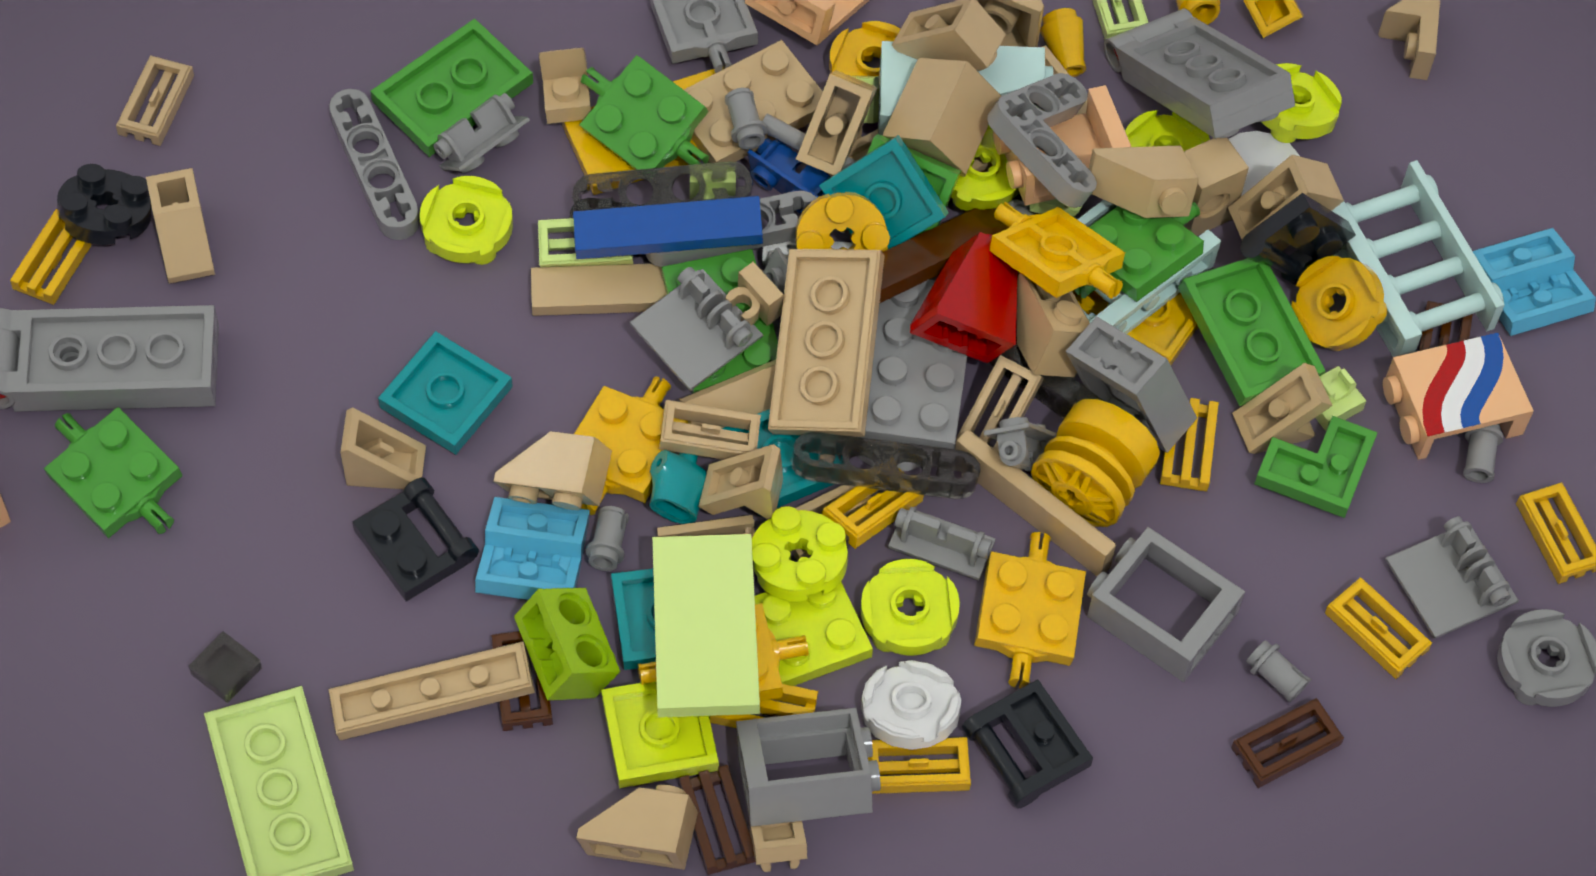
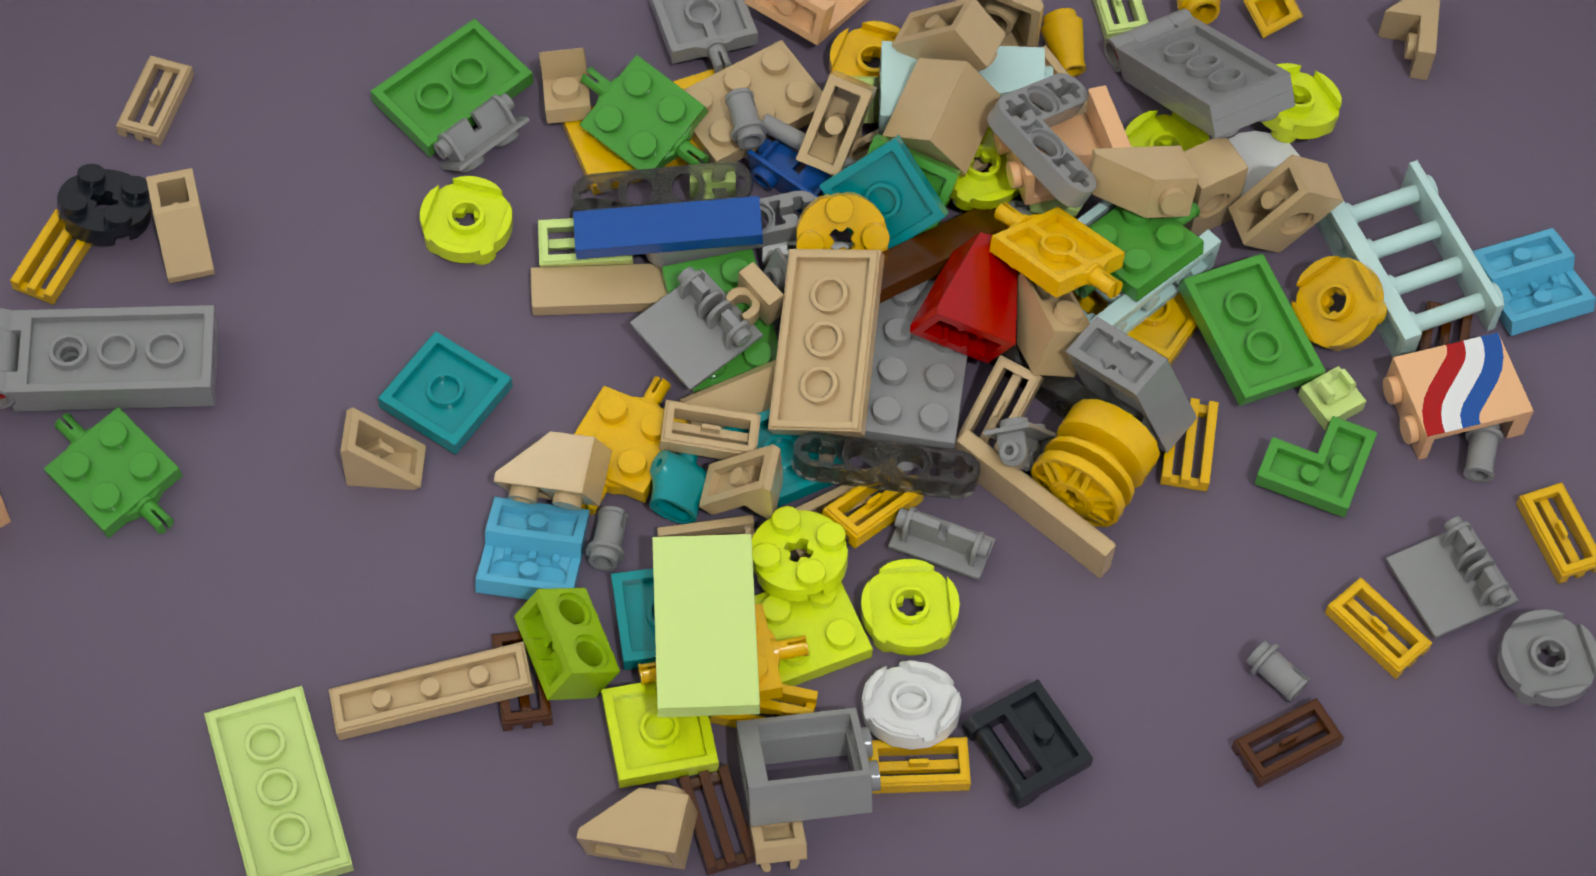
clear smoke tile [188,631,262,703] -> none
light grey beam [329,89,420,240] -> none
black plate [352,477,479,602] -> none
yellow plate [974,532,1086,689] -> none
light grey window [1087,527,1245,682] -> none
tan slope [1232,363,1332,454] -> none
black plate [1240,193,1356,285] -> none

